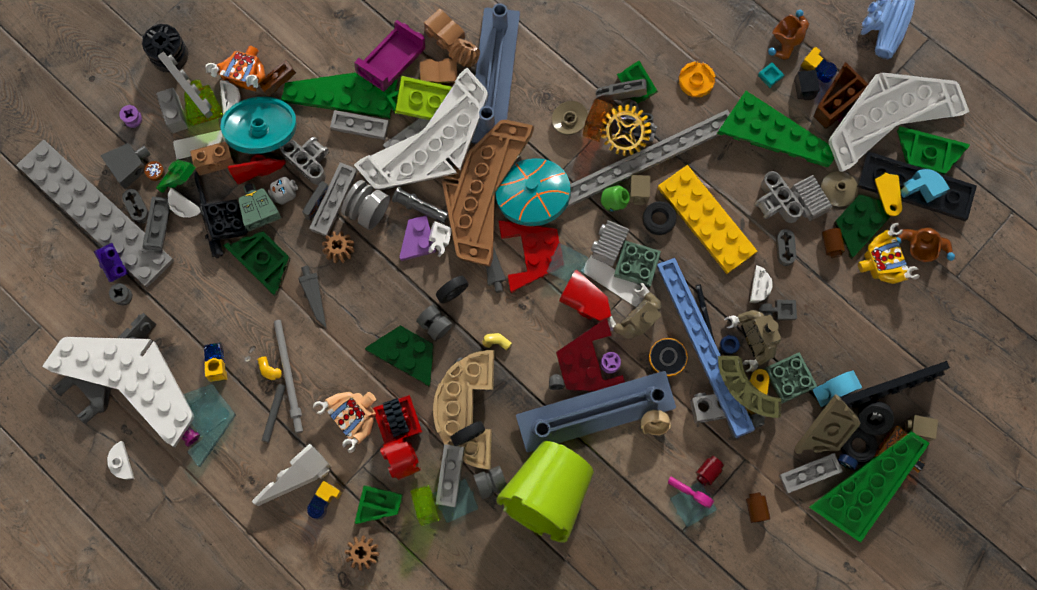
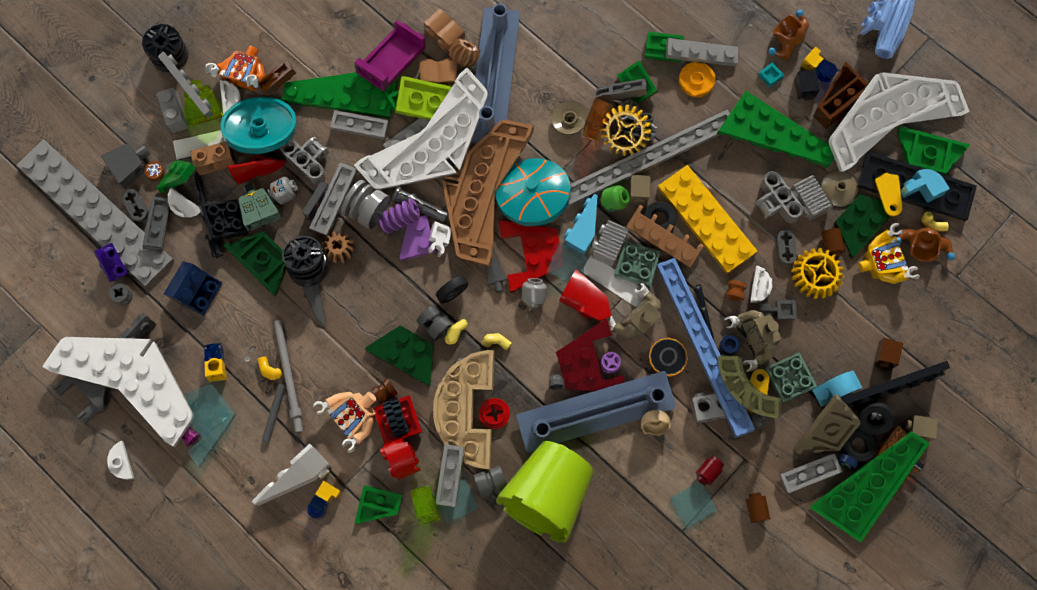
medium lavender wheel [120,105,142,128] -> none
medium nougat gear [345,536,380,571] -> none
black tyre [450,421,485,446] -> none
dark pink piece [667,477,714,509] -> none
none -> dark blue slope [164,261,222,316]
none -> black wheel [282,236,328,287]
none -> reddish brown wheel [371,378,398,405]
none -> medium lavender piece [377,198,420,234]
none -> light yellow arm [444,319,468,345]
none -> red gear [479,398,510,429]
none -> light grey head [521,278,547,308]
none -> medium azure slope [563,194,598,257]
none -> medium nougat hinge [626,205,704,268]
none -> green plate [644,32,684,63]
none -> light grey plate [666,38,738,66]
none -> dark orange wheel [725,280,747,301]
none -> yellow gear [791,248,844,299]
none -> reddish brown brick [874,338,903,370]
none -> light yellow arm [921,212,948,231]

